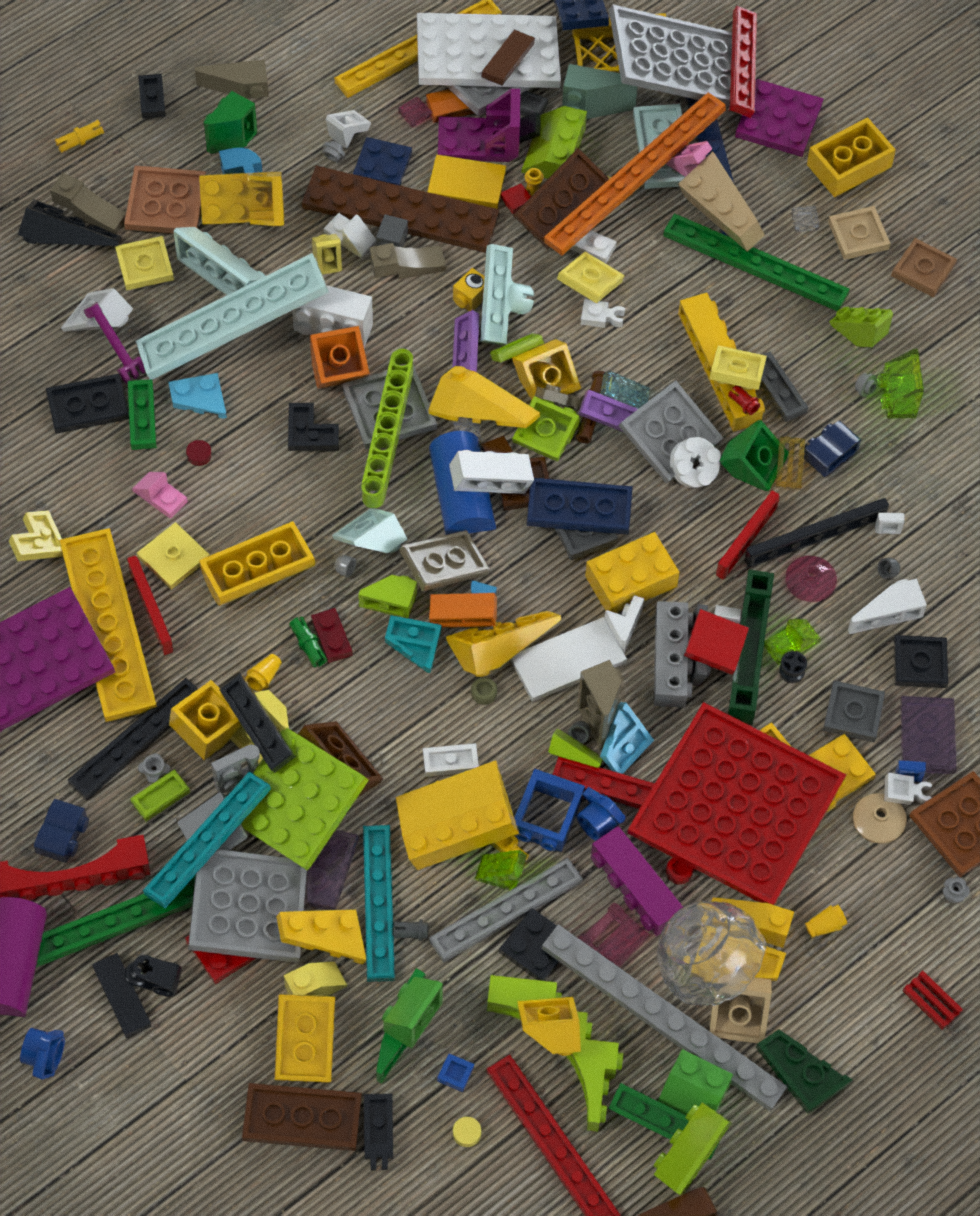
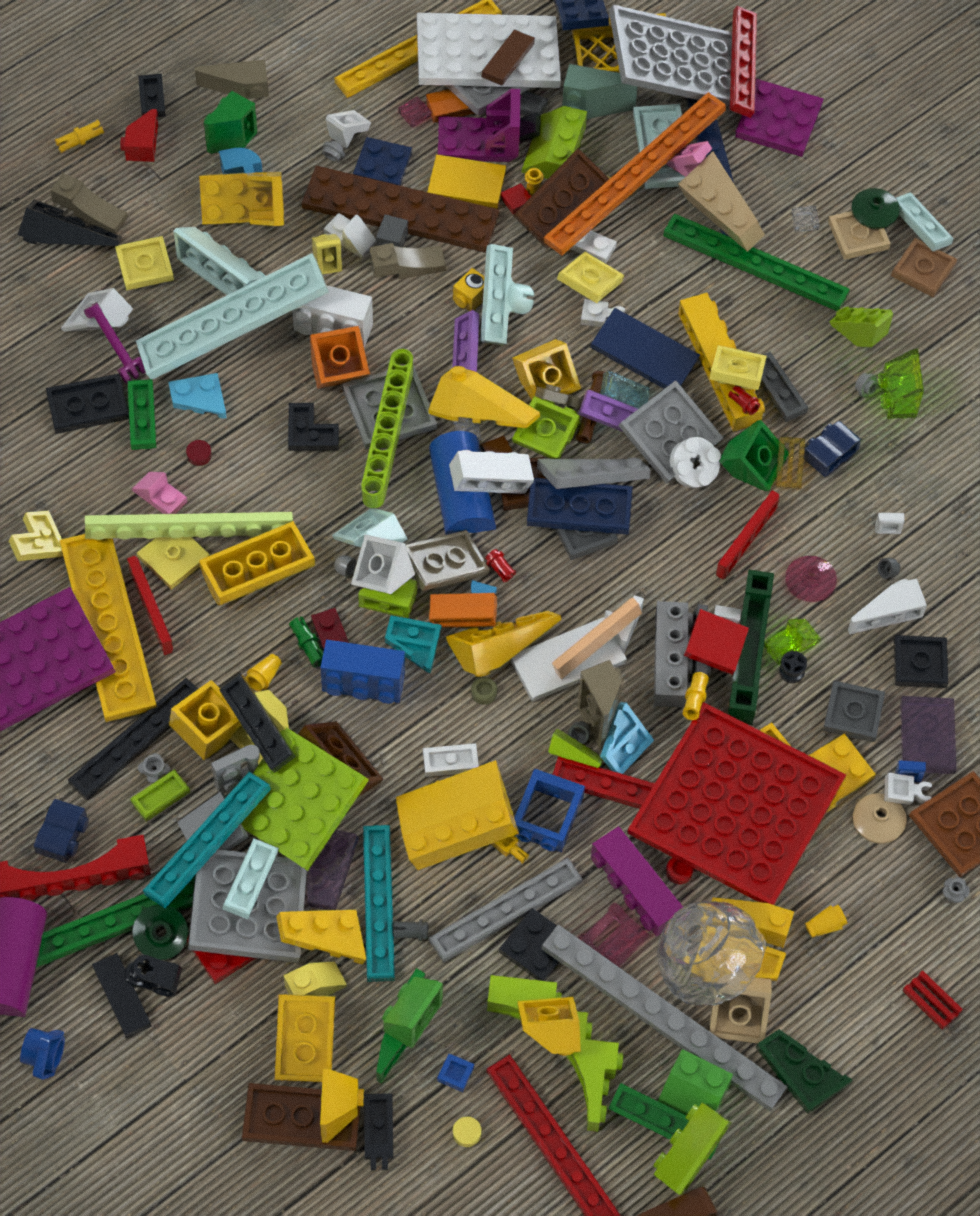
nougat plate [124,165,206,234] -> none
clear neon green slope [475,850,527,891] -> none
lime tile [490,333,544,363] -> none
blue piece [576,787,626,841] -> none
yellow brick [585,532,680,613] -> none
black tile [744,498,889,567] -> none
yellow brick [807,117,896,197] -> none
none -> yellowish green plate [85,512,293,540]
none -> red slope [120,109,159,162]
none -> dark green dish [133,904,188,960]
none -> light aqua tile [222,838,279,919]
none -> blue brick [320,640,405,704]
none -> yellow slope [320,1069,364,1143]
none -> white slope [351,534,415,594]
none -> red pin [485,549,516,583]
none -> light grey wing [537,458,651,489]
none -> light nougat tile [552,598,642,679]
none -> dark blue tile [590,308,700,389]
none -> yellow pin [682,672,709,720]
none -> dark green dish [851,188,900,229]
none -> light aqua tile [896,192,954,251]

